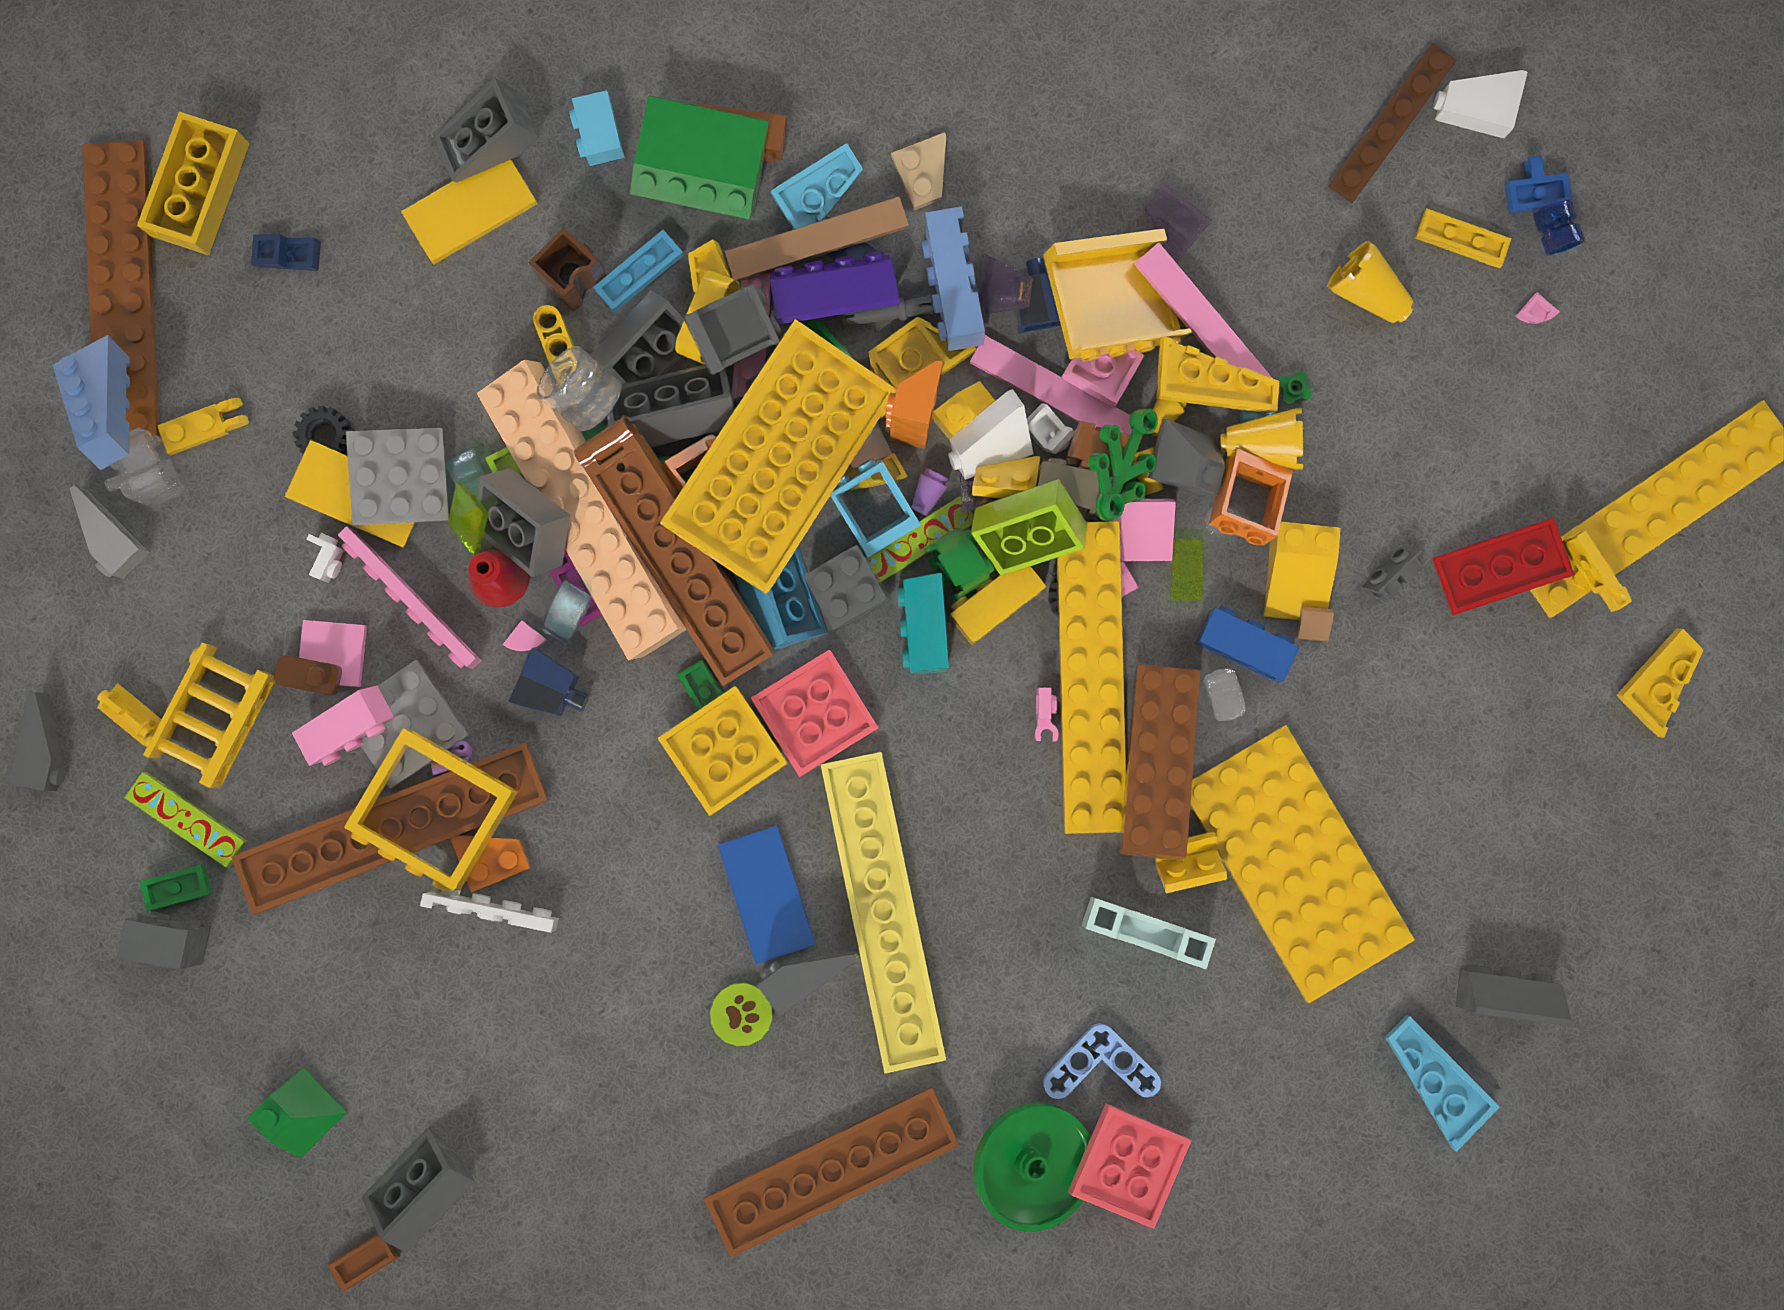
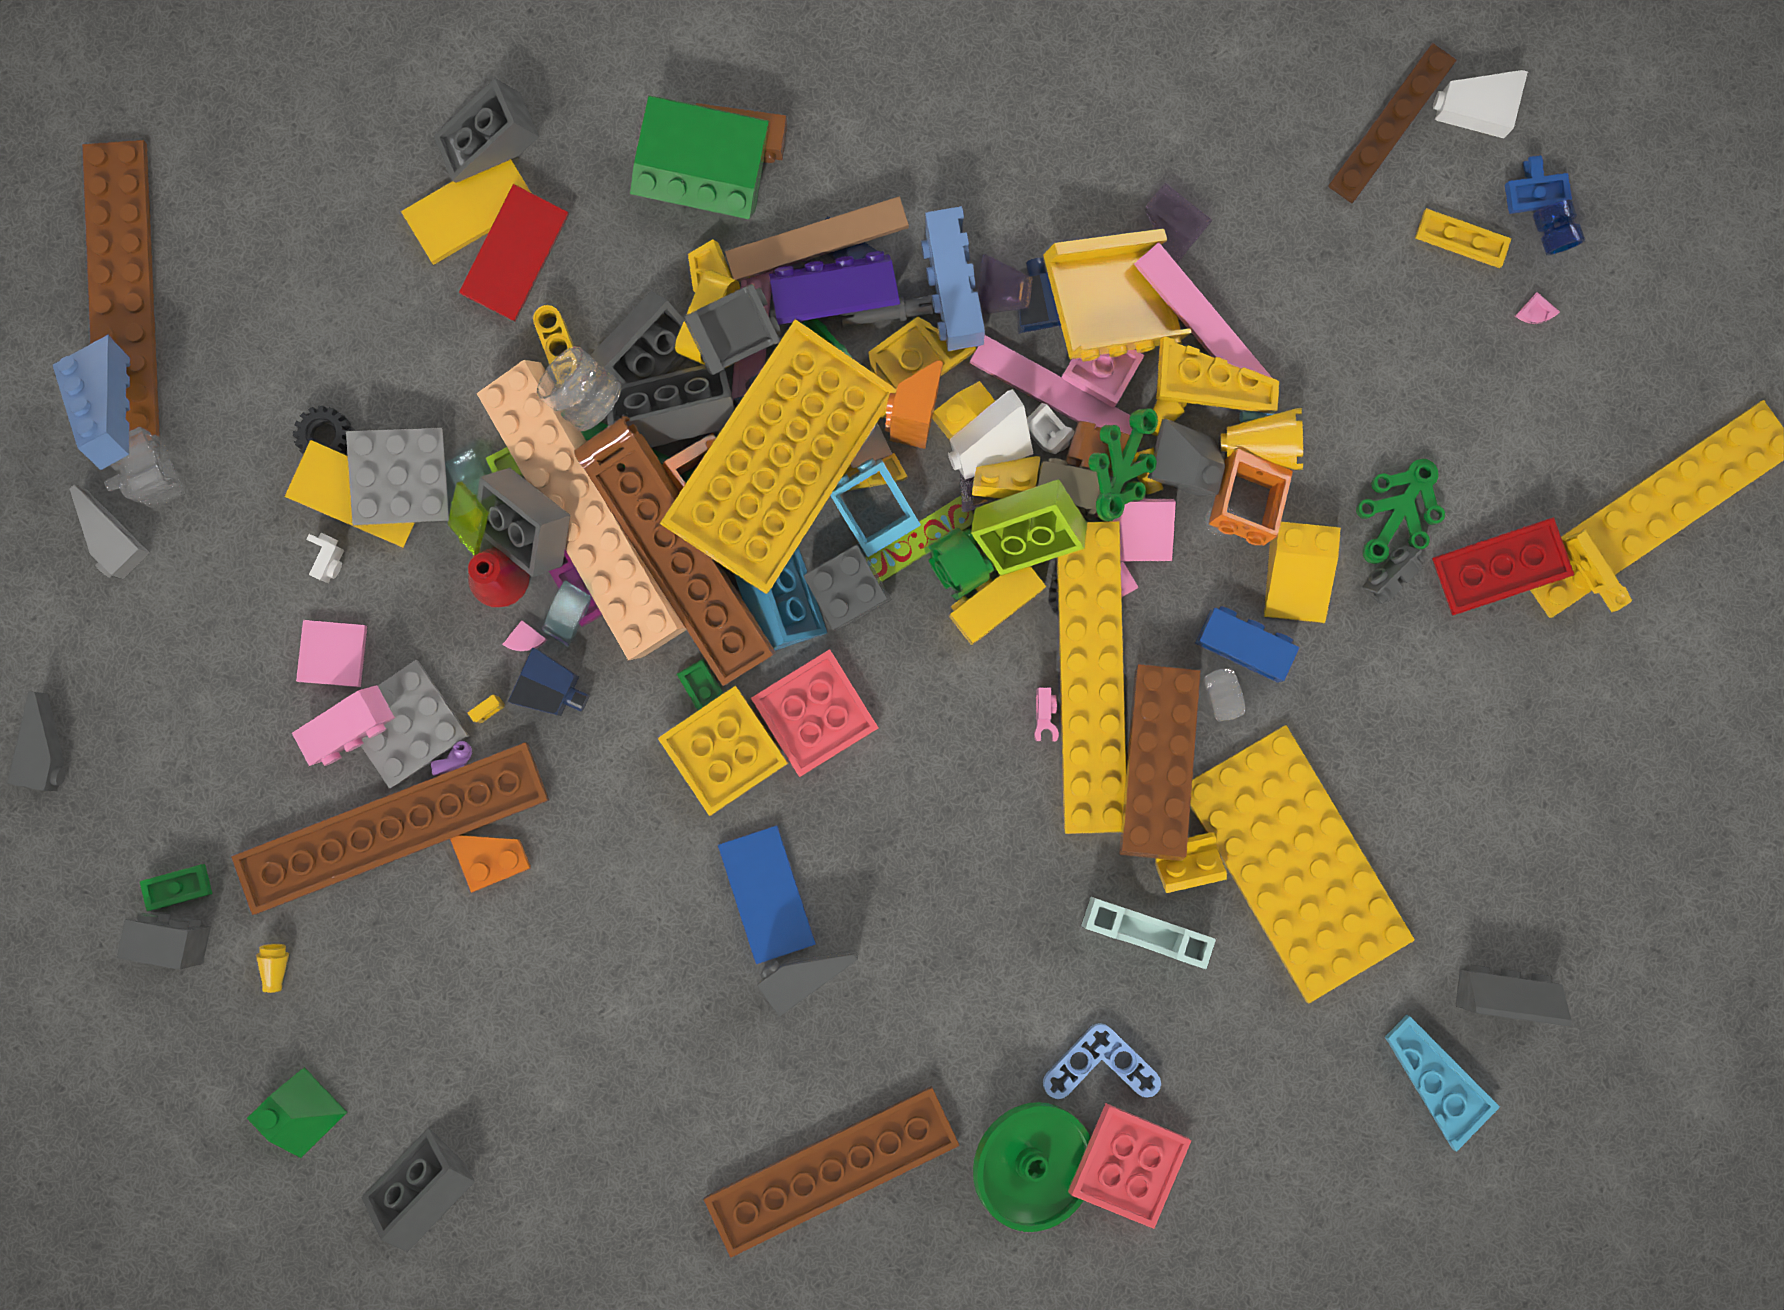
yellow hinge [97,683,162,746] -> none
lime tile [124,772,247,867] -> none
yellow brick [137,112,250,255] -> none
yellow fence [143,643,275,788] -> none
yellow hinge [157,397,249,455] -> none
dark blue slope [251,234,321,271] -> none
reddish brown piece [274,655,342,696] -> none
dark orange tile [327,1233,400,1292] -> none
bright pink plate [338,526,482,669] -> none
yellow window [344,728,518,893] -> none
white wing [420,889,559,933] -> none
reddish brown piece [528,228,606,312] -> none
medium azure brick [569,90,625,166] -> none
dark azure plate [593,230,684,313] -> none
lime tile [710,982,773,1046] -> none
medium azure wing [770,143,863,230] -> none
light yellow plate [821,752,946,1073] -> none
tan wing [891,132,946,210] -> none
teal slope [897,573,949,674] -> none
medium lavender cone [911,468,948,516] -> none
clear neon green tile [1170,539,1204,601] -> none
green plate [1278,371,1312,405] -> none
medium nougat tile [1297,606,1334,641] -> none
yellow cone [1327,241,1413,323] -> none
yellow wing [1616,628,1703,738] -> none
none -> yellow cone [256,944,289,993]
none -> red tile [459,184,569,322]
none -> yellow tile [467,695,505,723]
none -> green plant [1356,459,1445,564]

